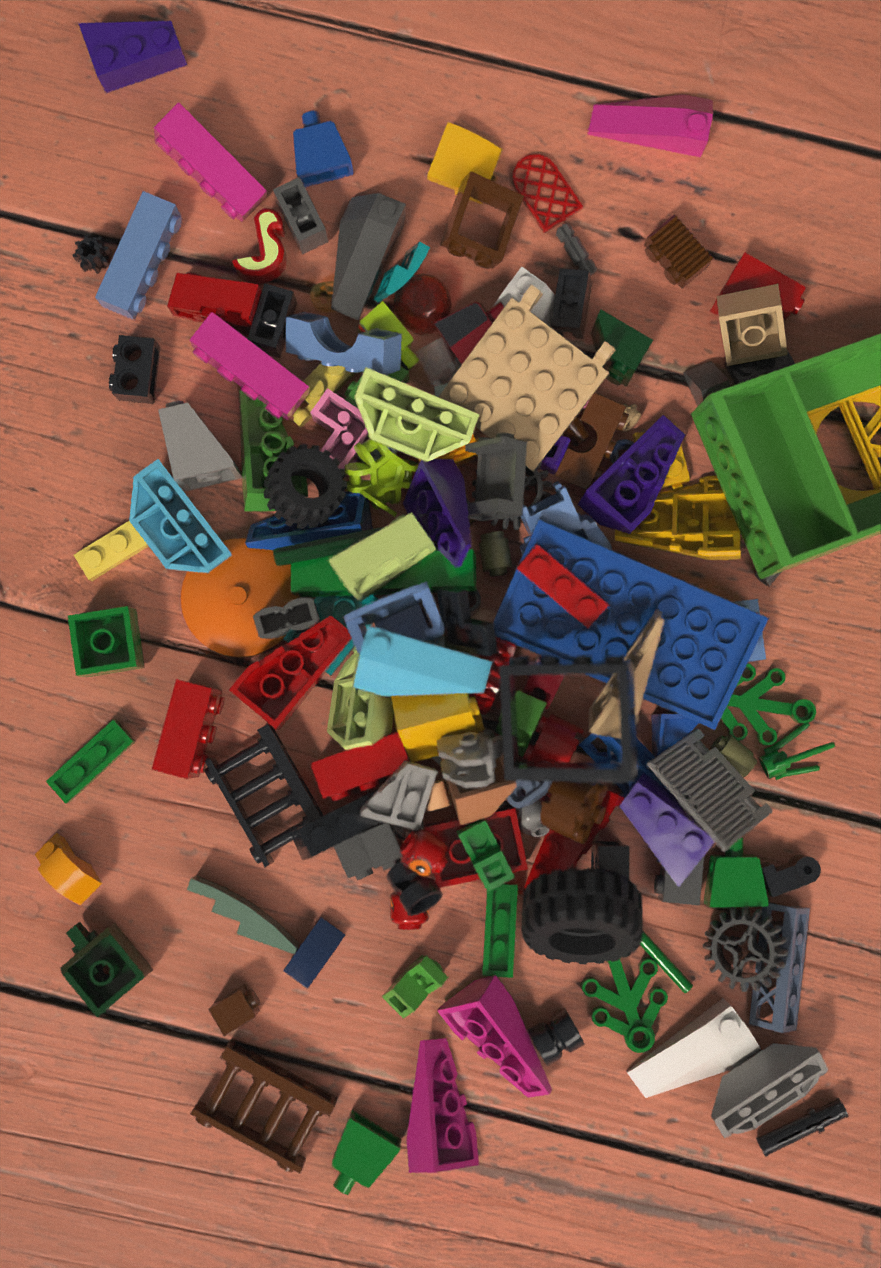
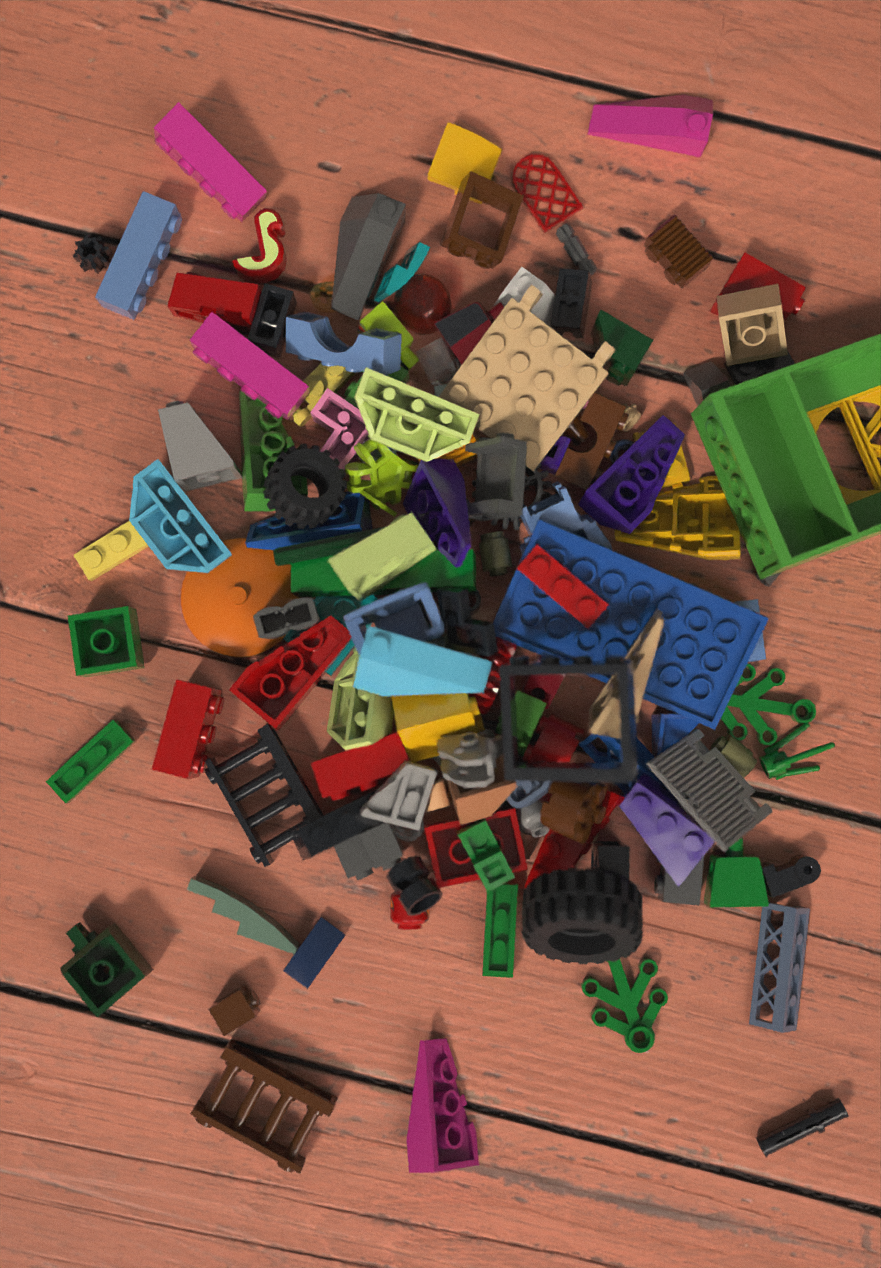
light orange brick [35,833,102,905] -> none
dark purple wedge [78,21,187,93] -> none
black brick [109,335,161,404] -> none
dark grey brick [273,177,328,255] -> none
blue torso [293,111,354,187] -> none
green torso [331,1109,402,1195] -> none
bright green brick [382,955,449,1018] -> none
red head [399,830,448,877] -> none
dark pink wedge [437,975,552,1098] -> none
black wheel [528,1008,585,1066] -> none
white wedge [626,998,761,1098] -> none
green bar [640,931,693,993] -> none
dark grey gear [703,907,789,992] -> none
light grey wedge [711,1043,828,1138] -> none

